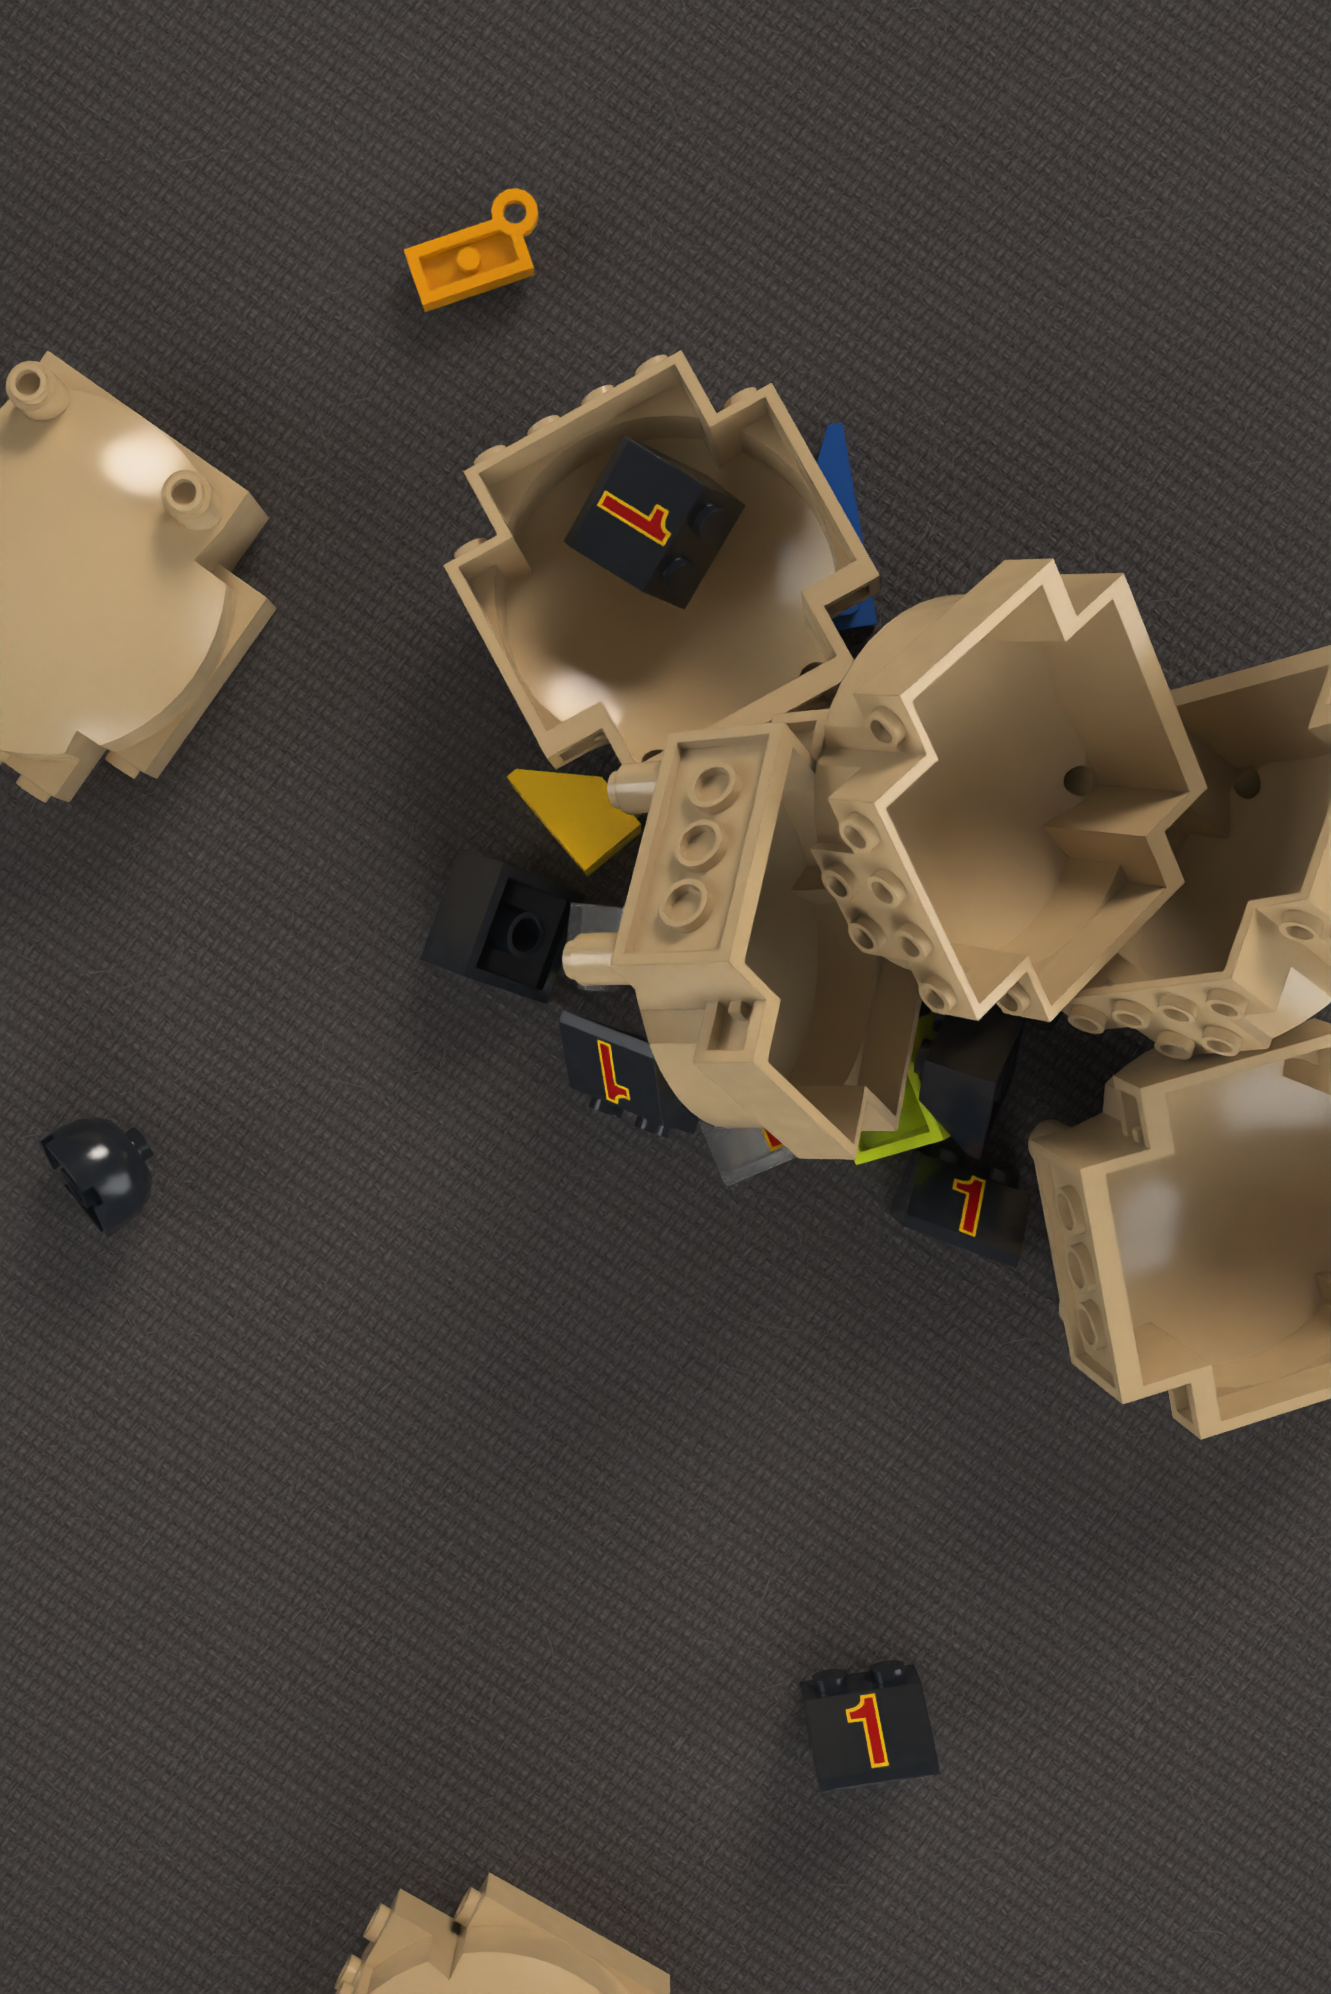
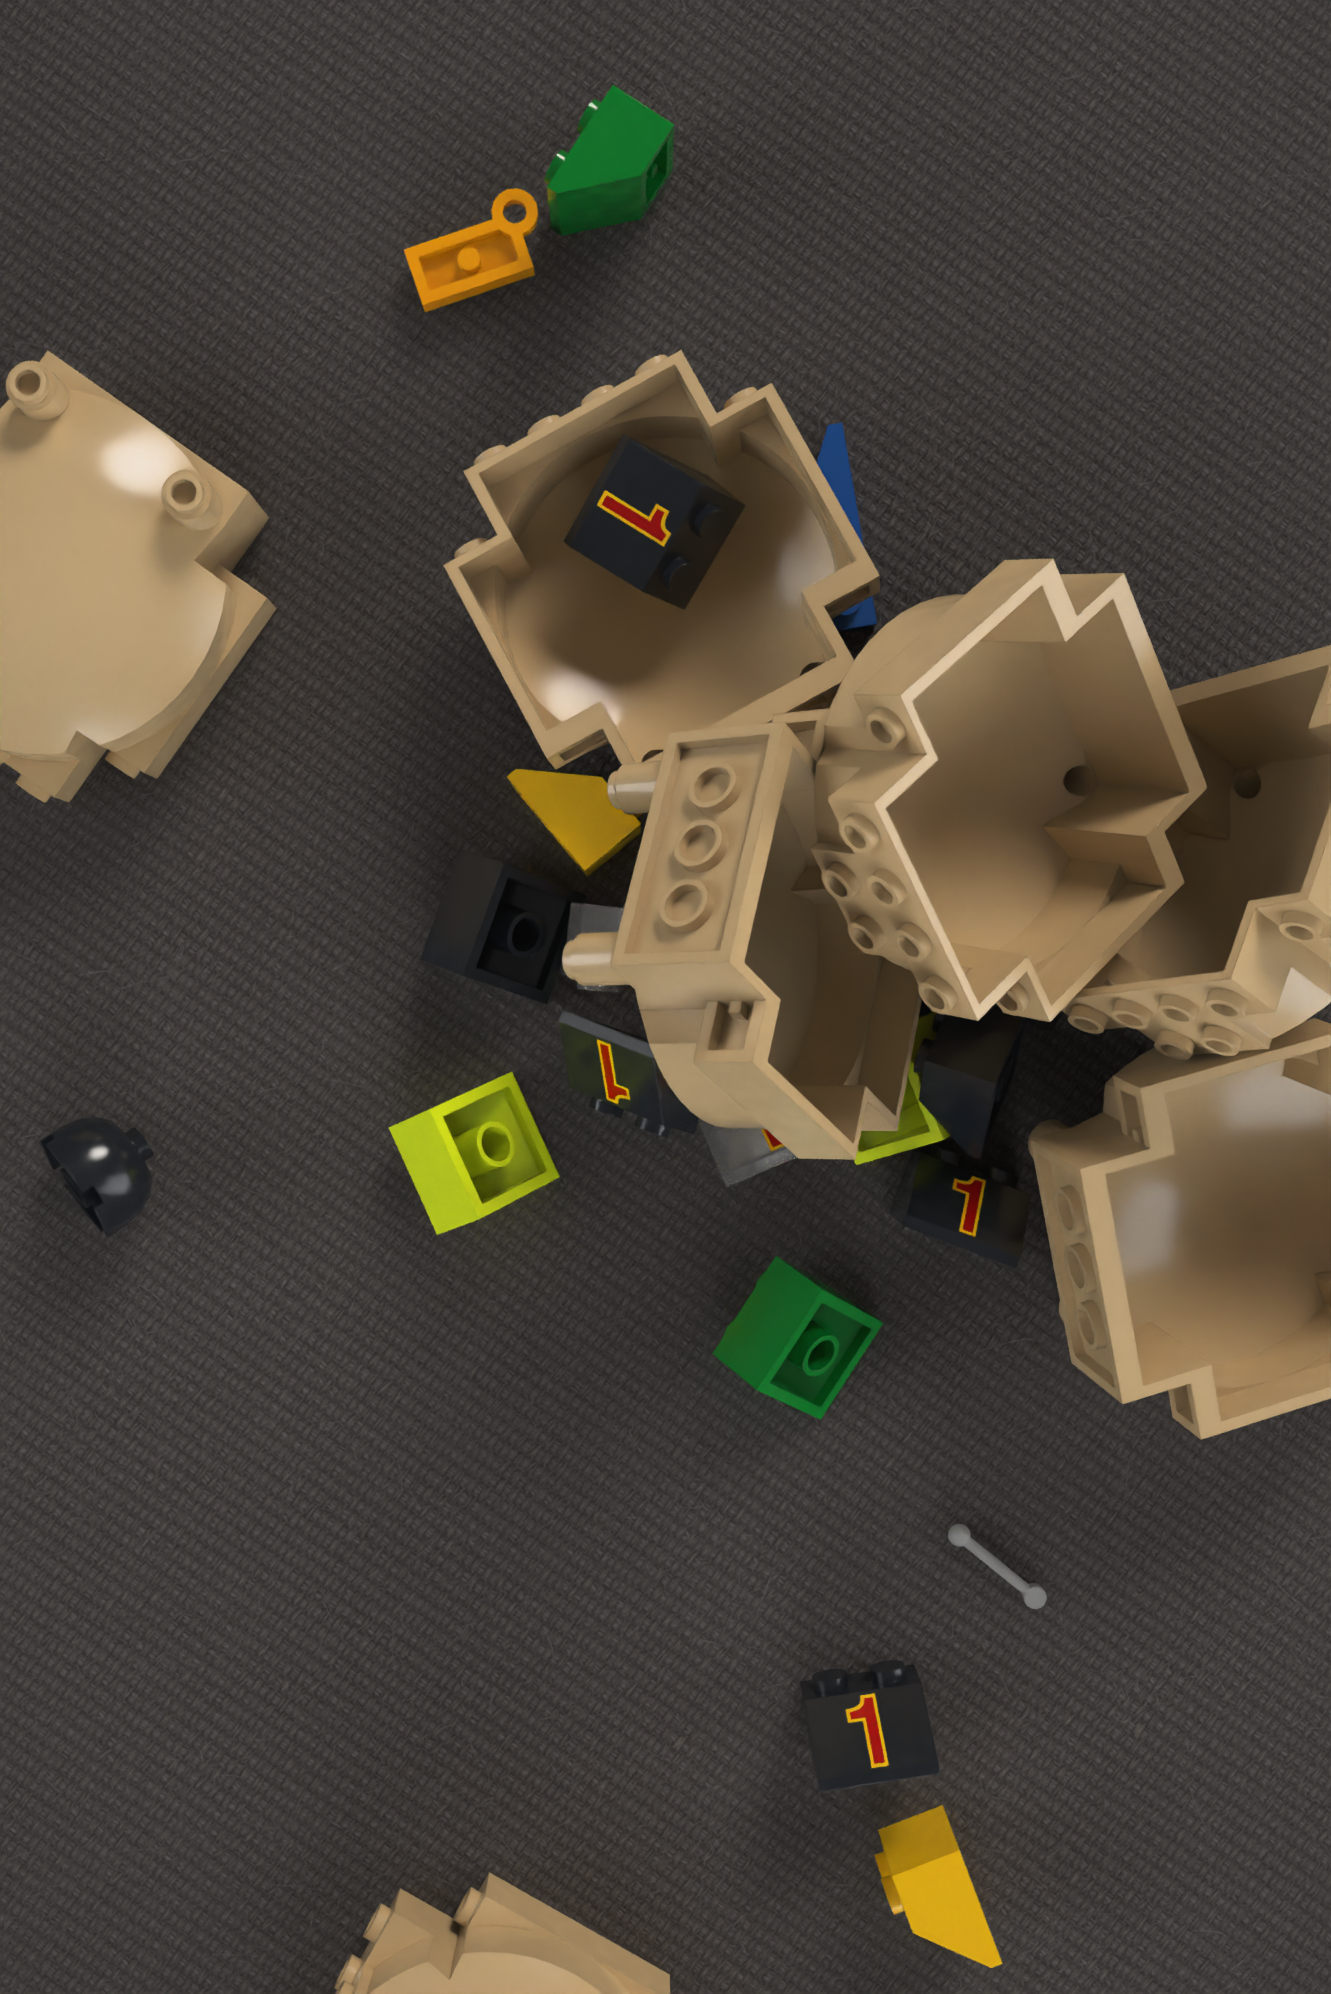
none -> neon yellow slope [389,1072,560,1235]
none -> green slope [544,85,674,236]
none -> green slope [712,1255,883,1420]
none -> yellow slope [874,1805,1003,1968]
none -> light grey hinge [948,1524,1047,1609]

